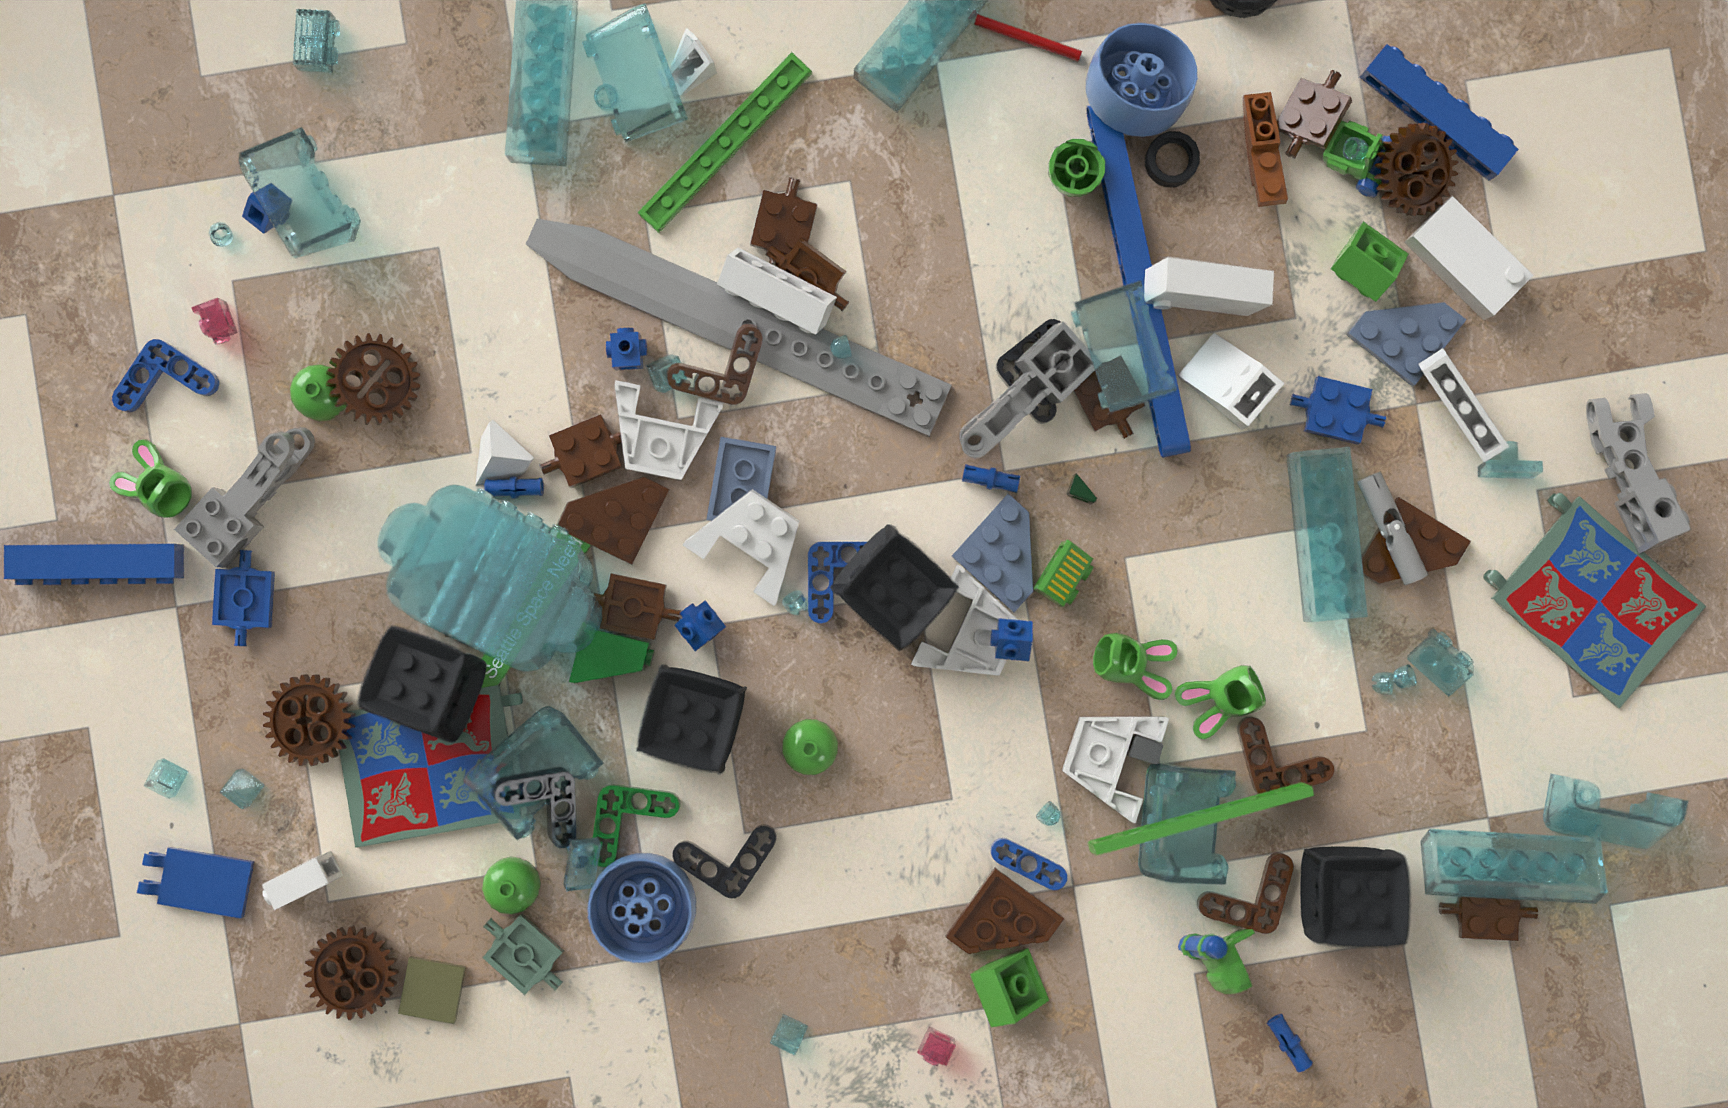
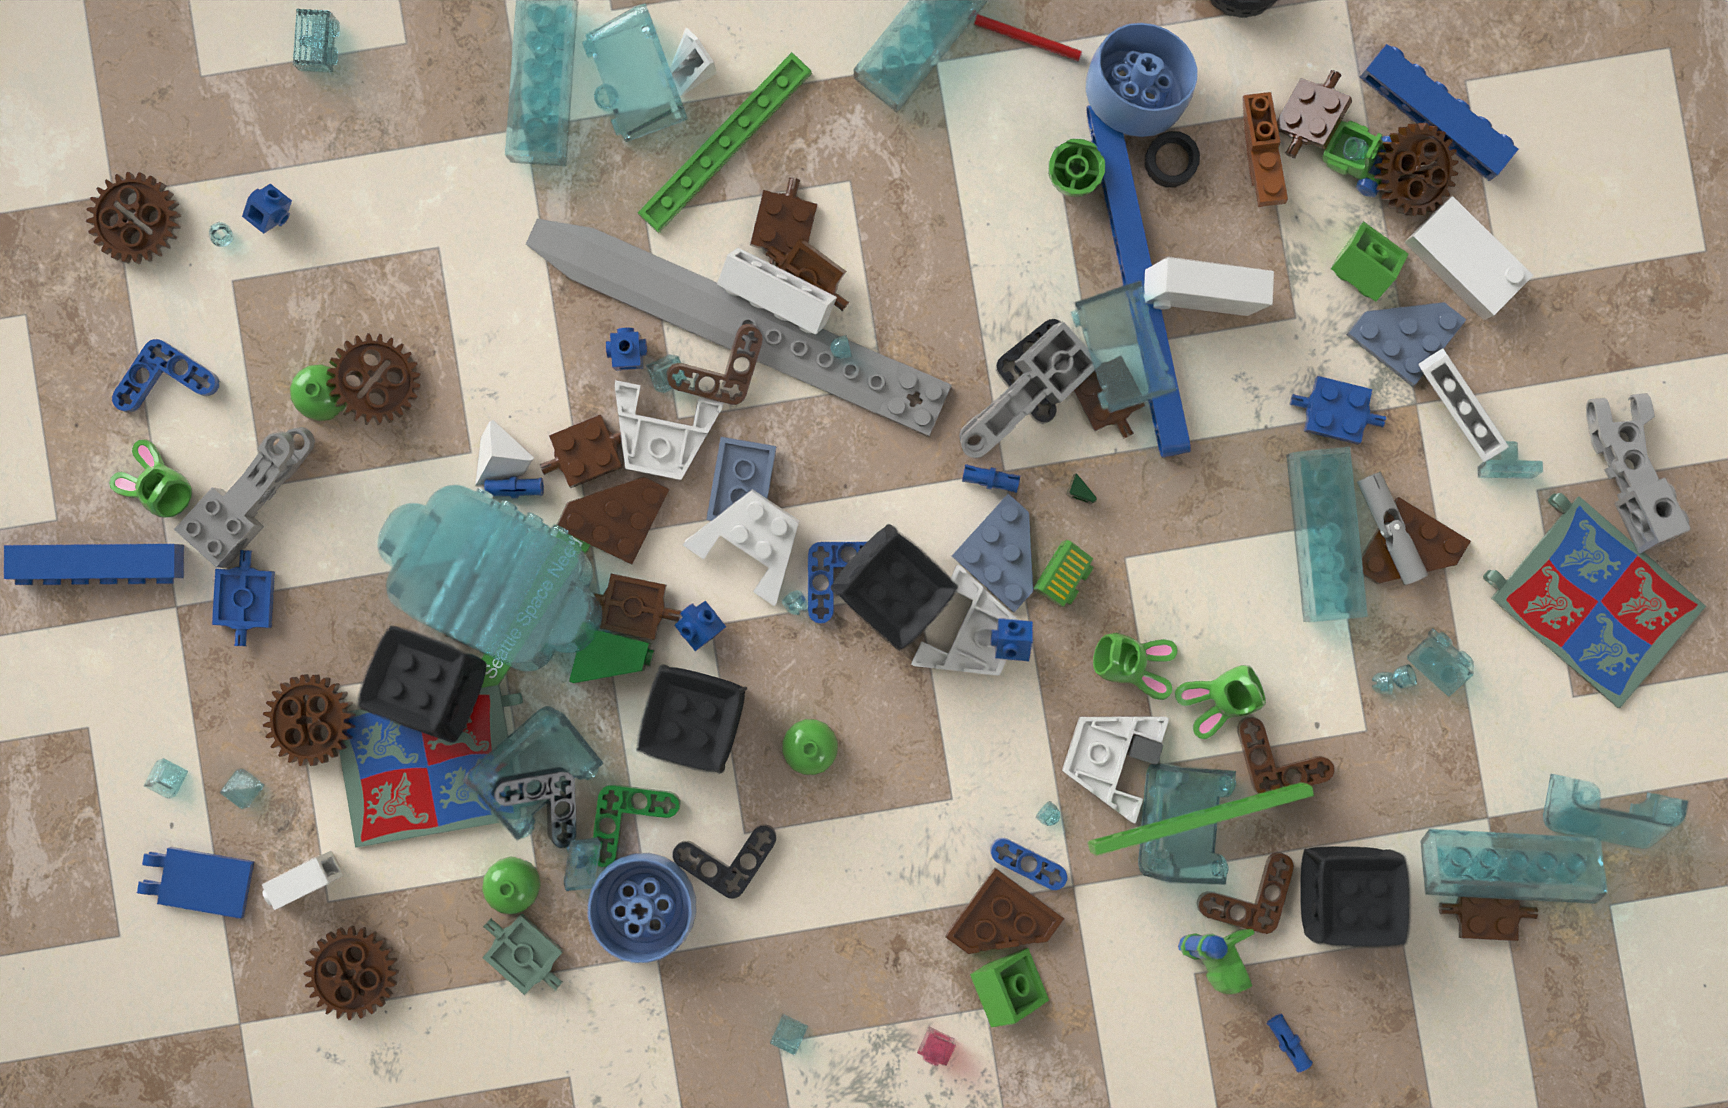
clear pink brick [191,298,238,344] -> none
clear light blue windscreen [238,127,361,259] -> none
olive tile [398,956,466,1024] -> none
white slope [1178,333,1285,430] -> none
none -> reddish brown gear [86,172,181,264]

